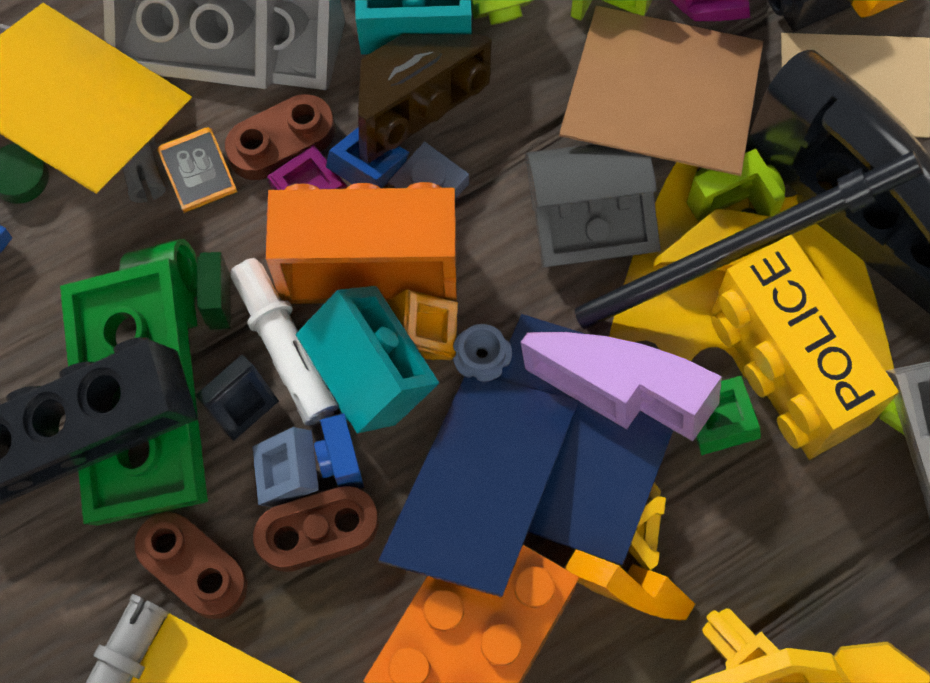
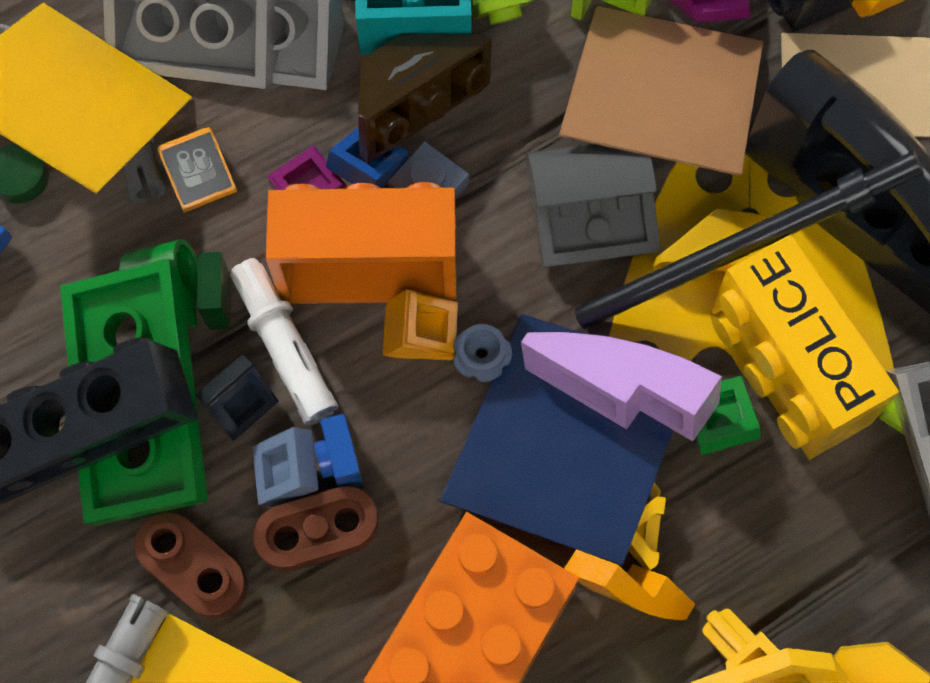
copper plate [225,94,335,180] -> none
teal brick [295,286,439,434] -> none
dark blue piece [378,376,579,597] -> none
lime bracket [686,149,785,221] -> none

